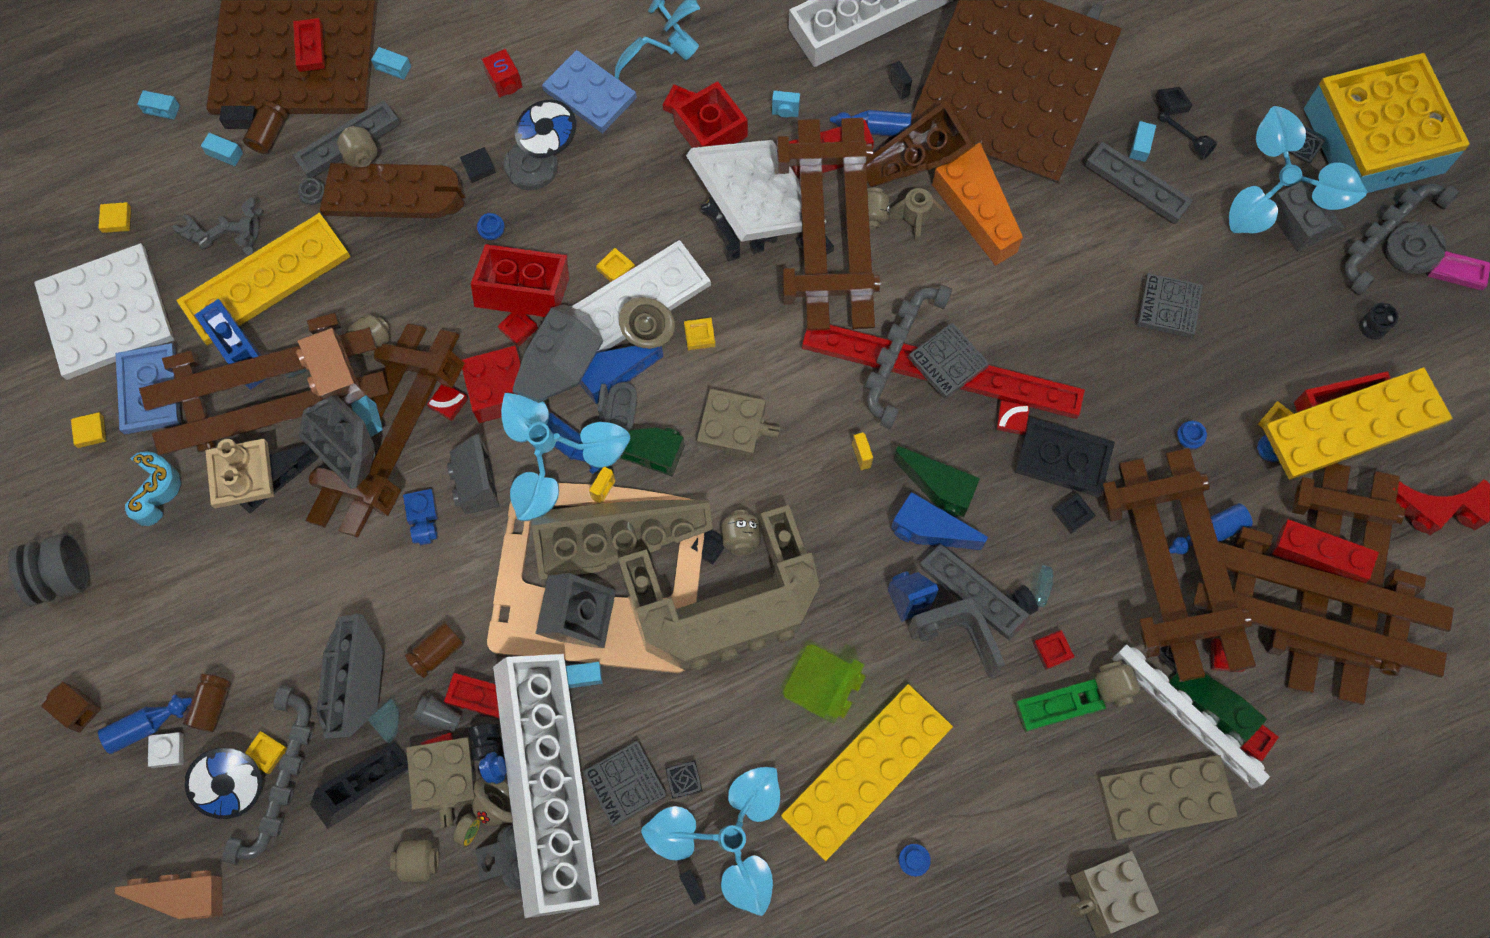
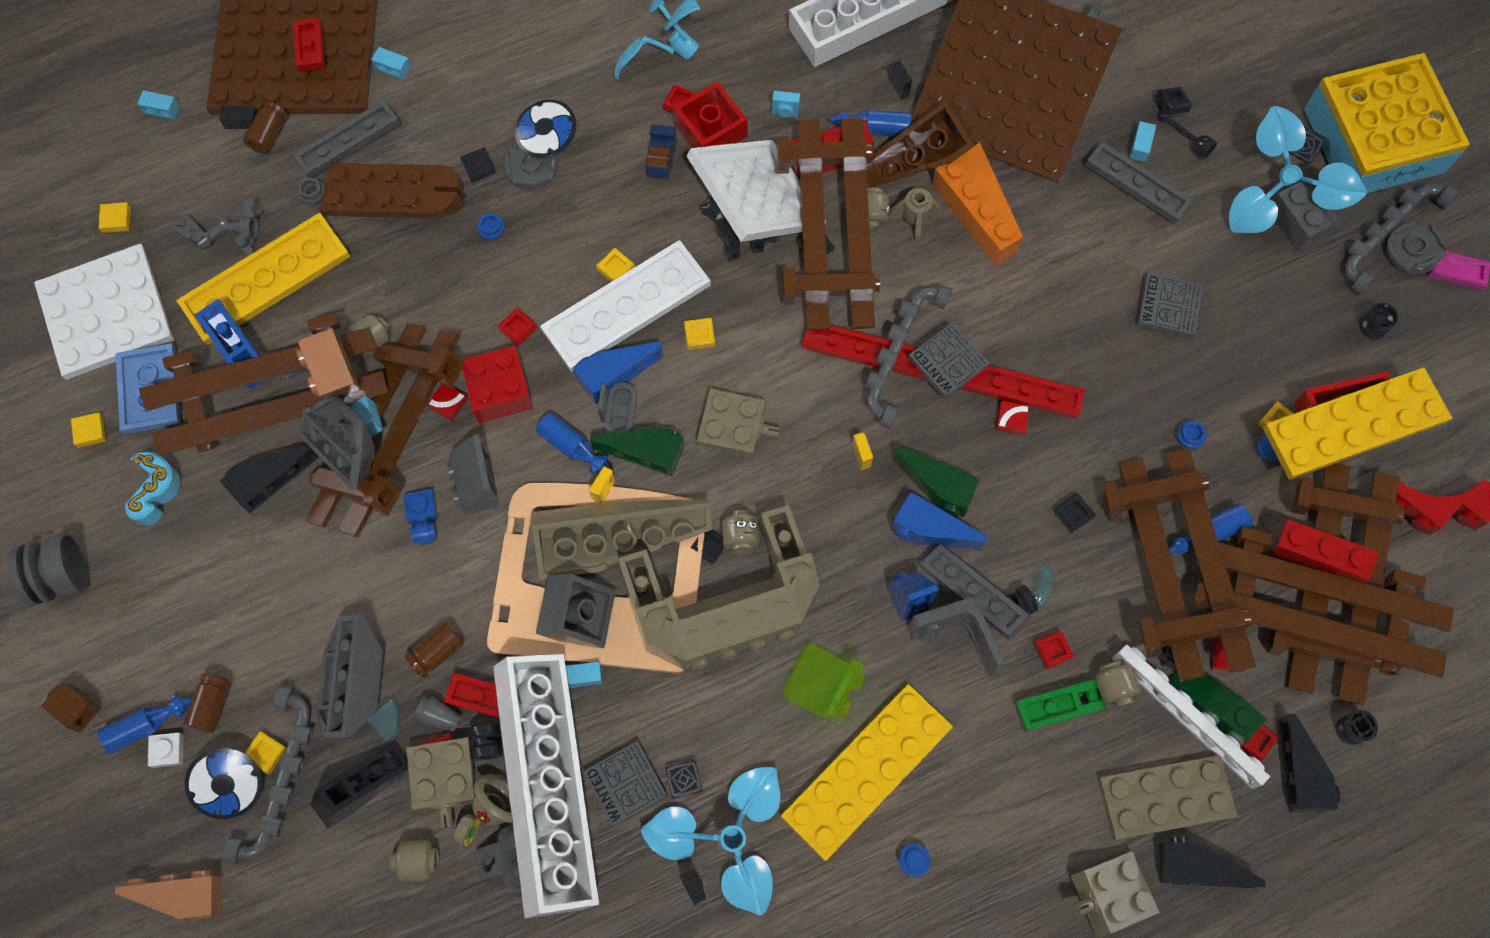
medium azure piece [201,133,243,166] -> none
tan plate [205,439,274,509] -> none
dark tan head [337,126,377,168] -> none
red brick [471,244,569,317] -> none
blue plate [479,752,506,784] -> none
red brick [482,49,523,98] -> none
medium azure plant [502,393,631,521] -> none
dark grey wedge [513,304,603,403] -> none
medium blue plate [542,50,637,134] -> none
dark tan hat [619,297,675,349] -> none
black plate [1015,417,1115,497] -> none
none -> dark blue leg [646,124,677,179]
none -> black slope [1159,837,1266,889]
none -> black slope [1279,714,1340,812]
none -> black wheel [1336,710,1378,745]

